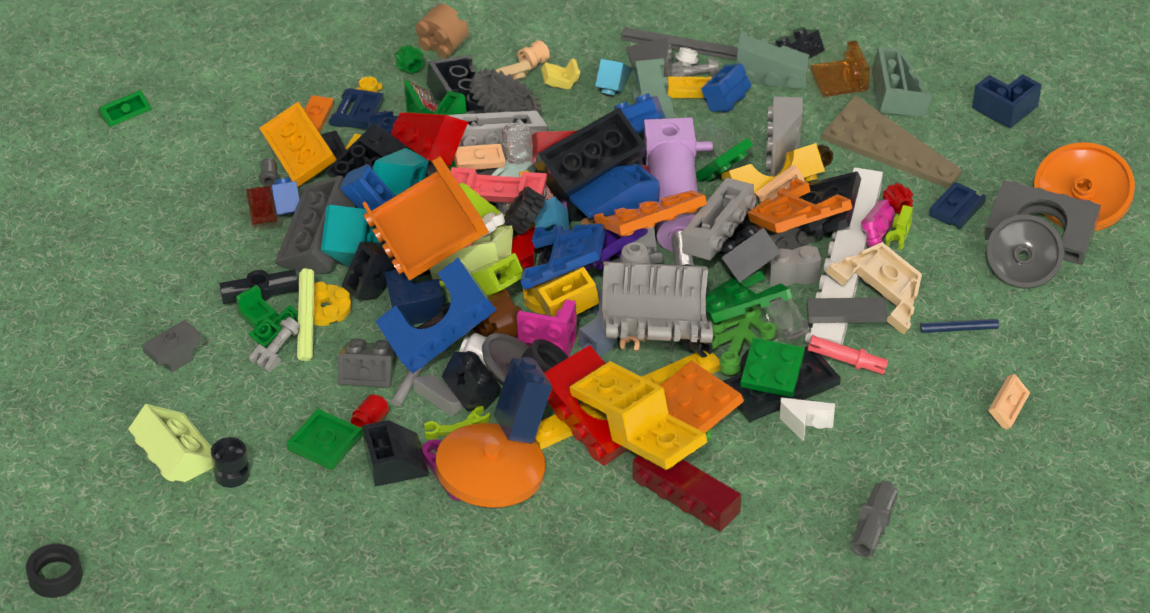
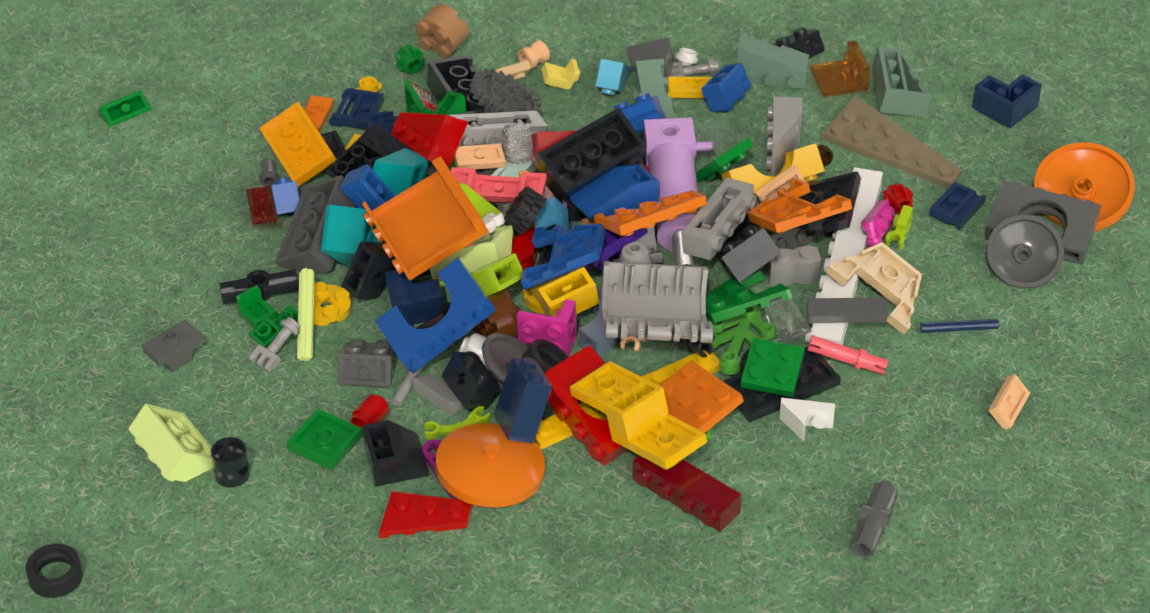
dark grey axle [621,27,738,61] -> none
none -> red wing [379,491,473,539]

